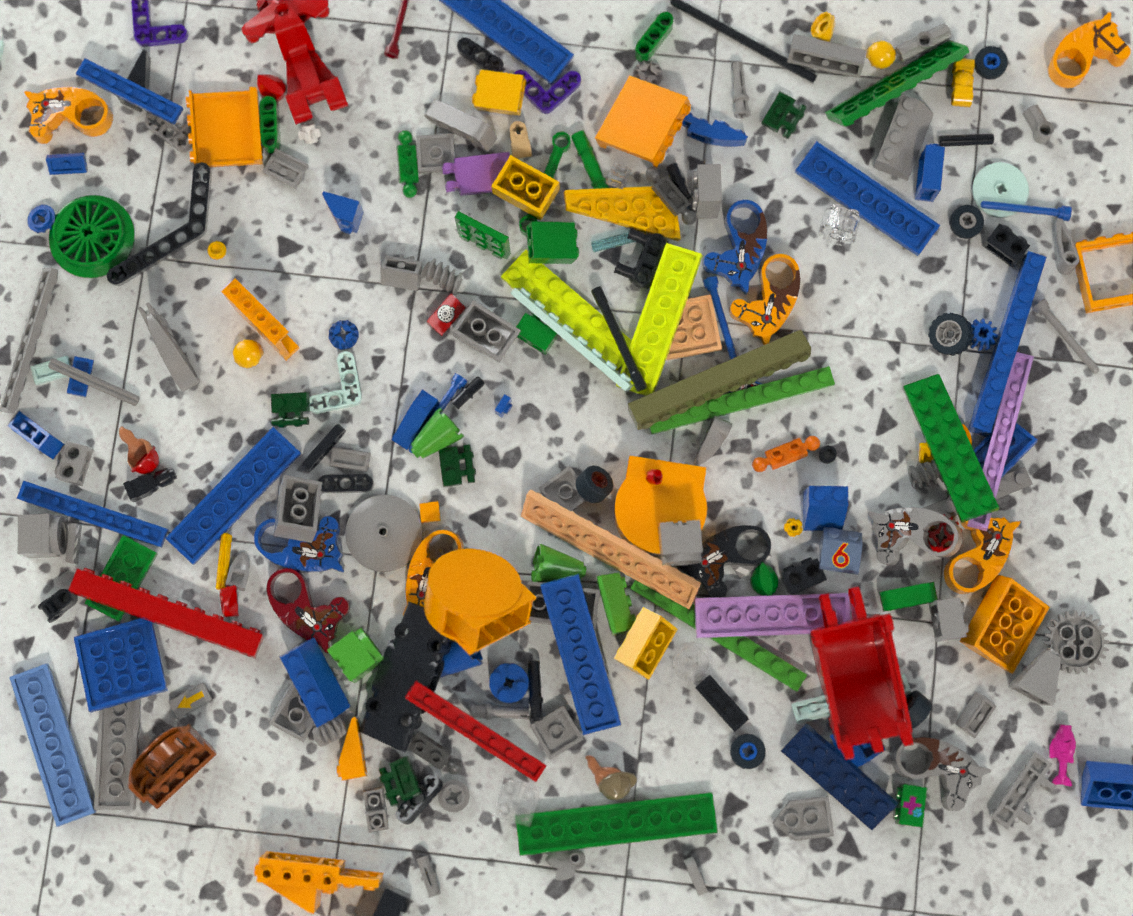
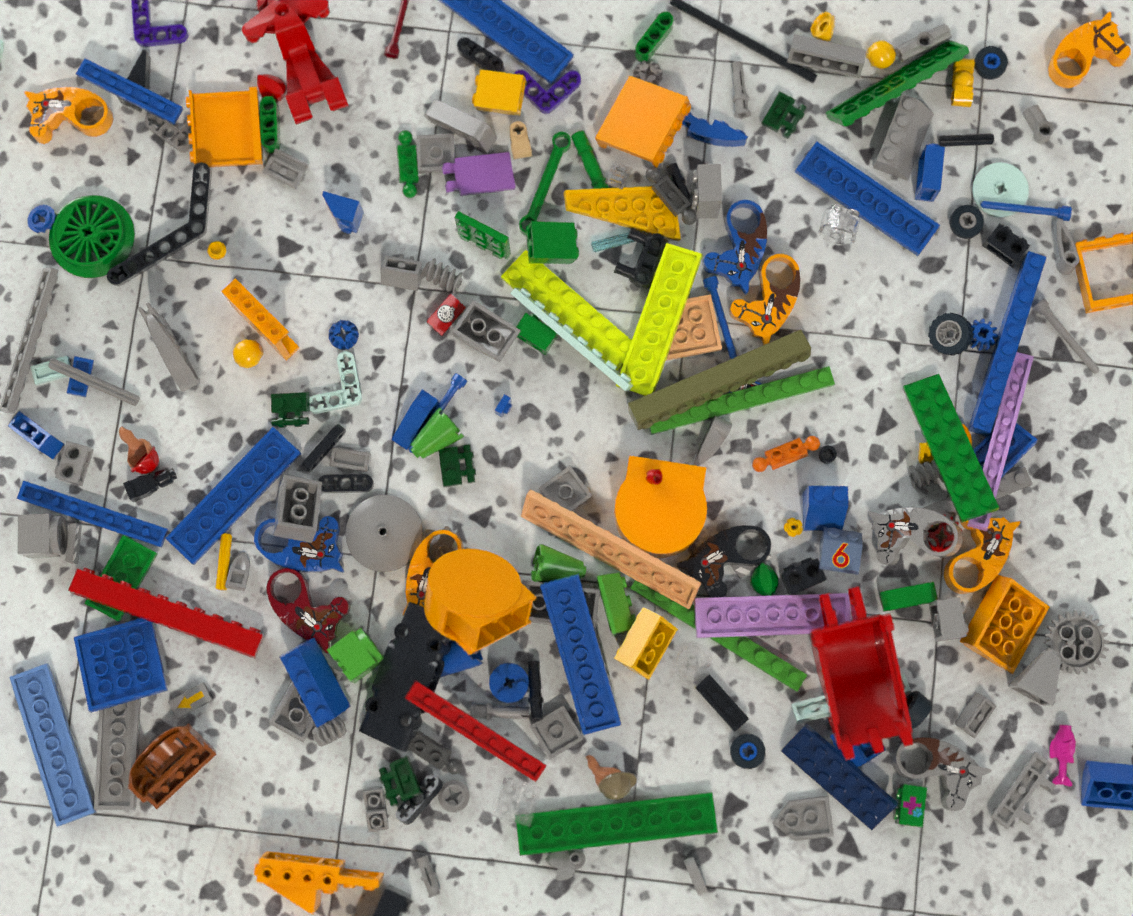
black piece [38,589,78,623] -> none
blue plate [46,153,88,175] -> none
red piece [220,585,239,617] -> none
white gear [298,121,321,144] -> none
light orange slope [336,717,368,781] -> none
light orange tile [419,501,441,523] -> none
black axle [450,377,485,410] -> none
yellow brick [491,155,560,220] -> none
black wheel [575,465,614,504] -> none
black piece [591,286,647,392] -> none
light grey piece [658,520,703,566] -> none

